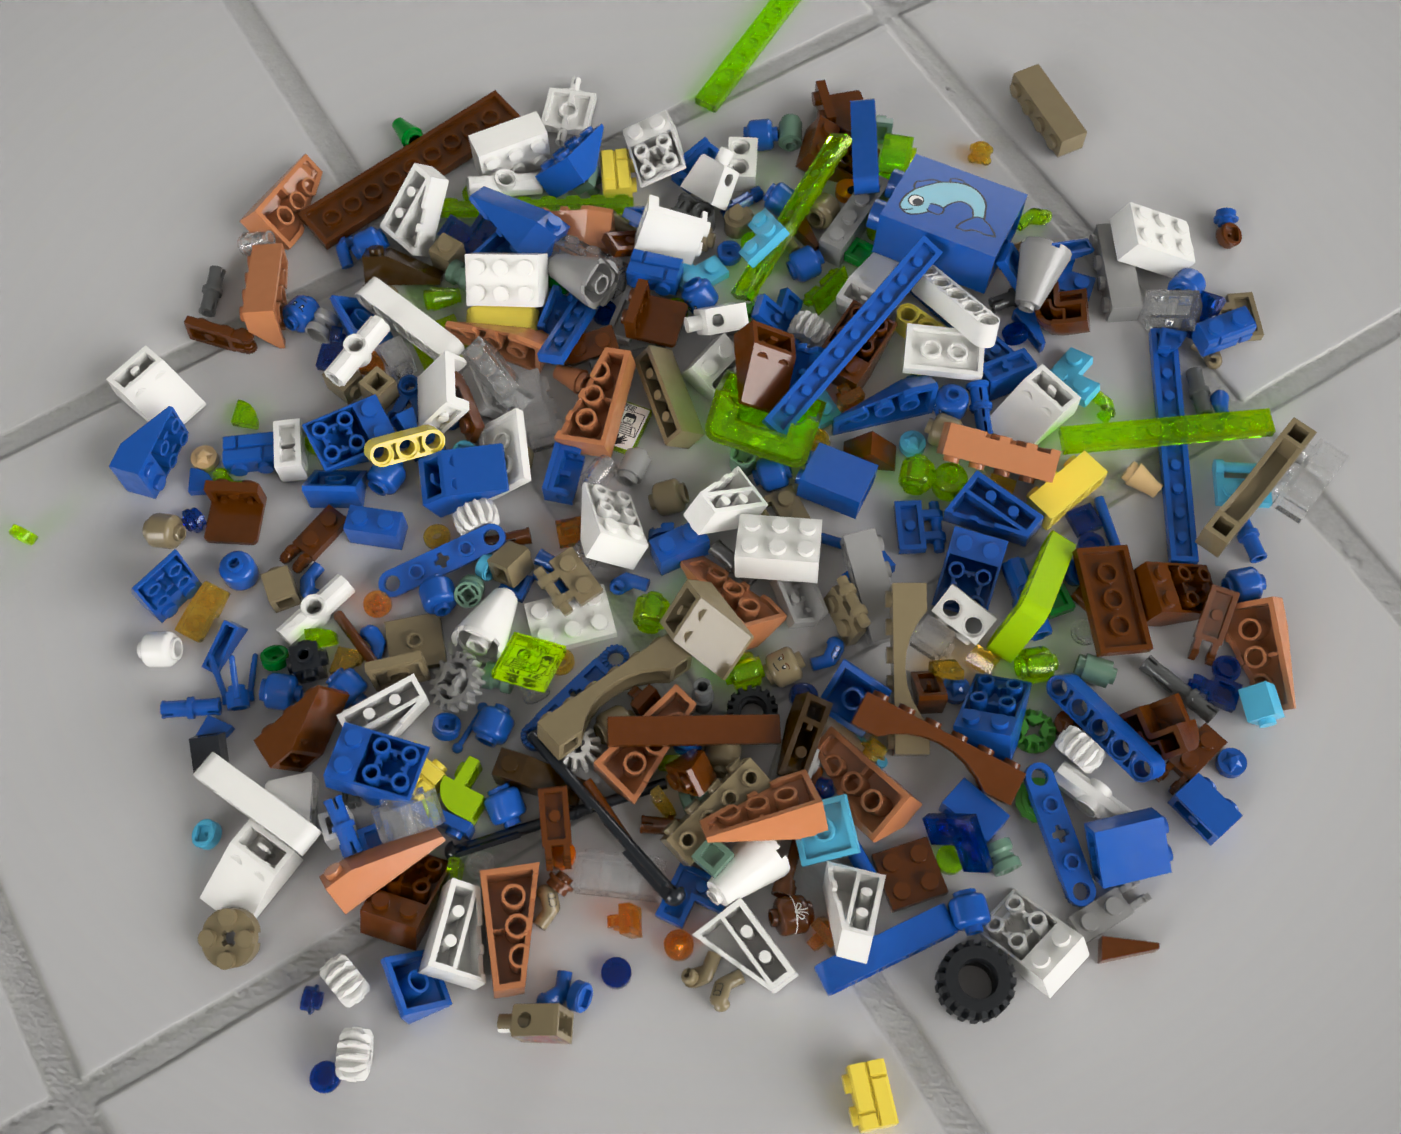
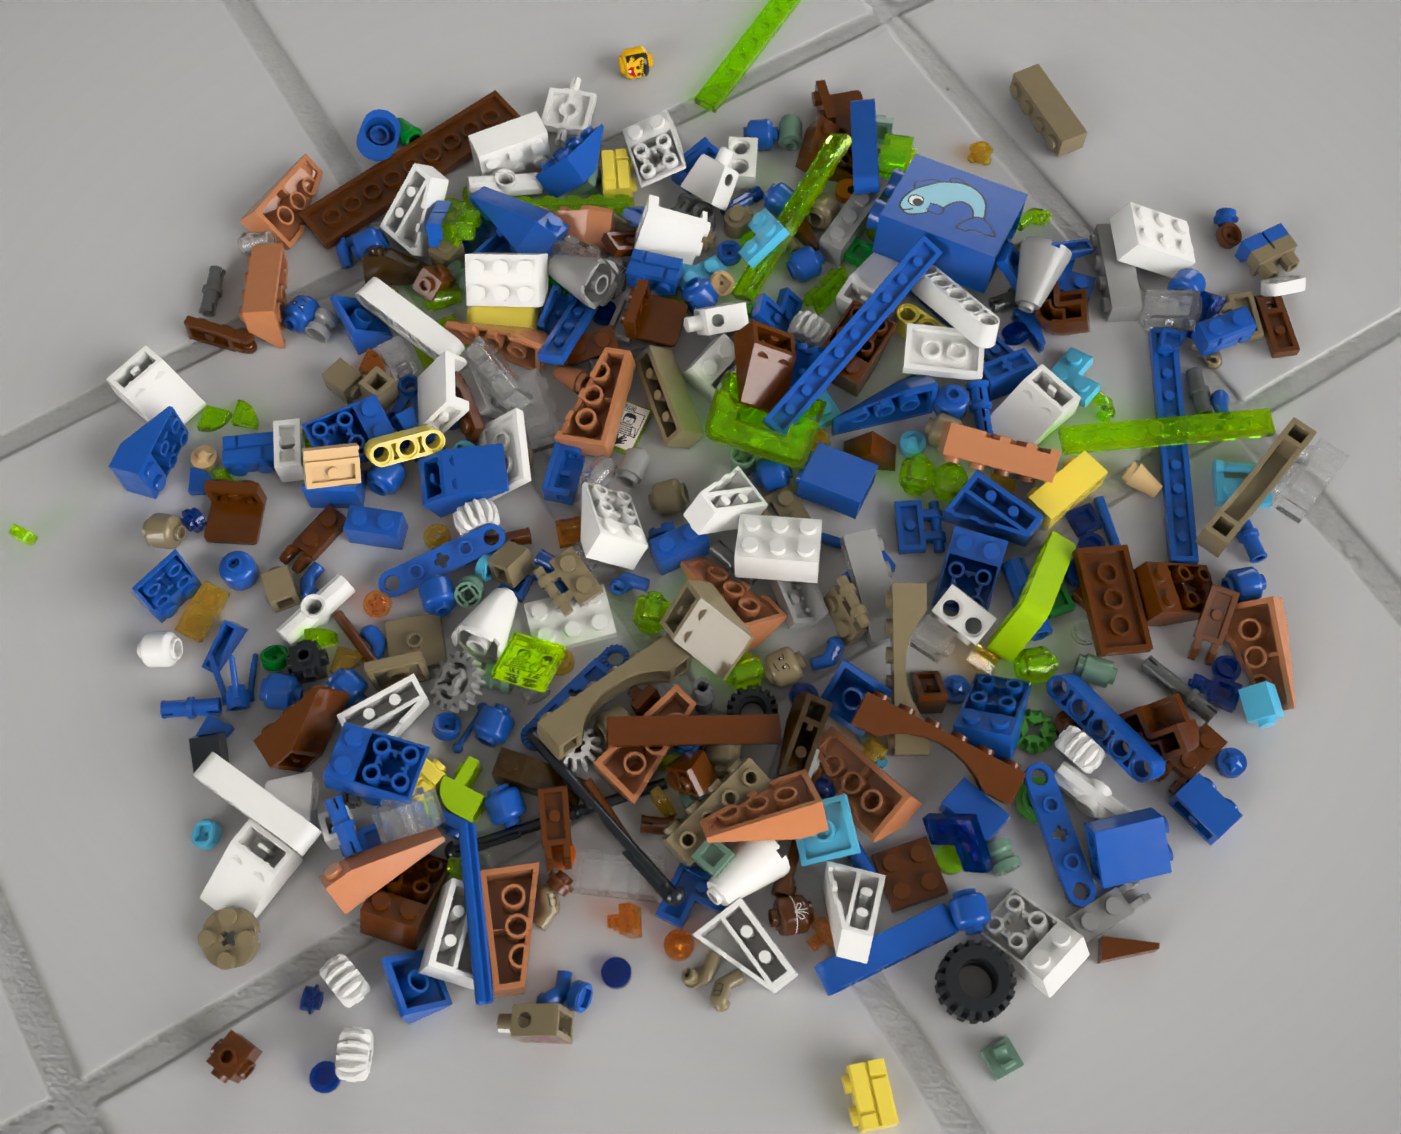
clear blue plate [316,326,346,371] -> none
white piece [324,315,390,387] -> none
clear orange tile [836,382,865,413] -> none
clear yellow tile [928,659,964,680] -> none
none -> clear neon green tile [197,405,233,432]
none -> reddish brown brick [206,1030,263,1084]
none -> tan plate [302,443,361,489]
none -> blue piece [356,109,401,161]
none -> reddish brown bracket [412,264,457,302]
none -> clear neon green hips [426,200,481,247]
none -> blue axle [458,822,494,1005]
none -> yellow head [618,46,653,79]
none -> tan tile [709,270,734,296]
none -> sand green tile [980,1036,1024,1081]
none -> dark tan hips [1234,223,1300,279]
none -> reddish brown plate [1254,295,1300,358]
none -> white beam [1260,274,1306,297]

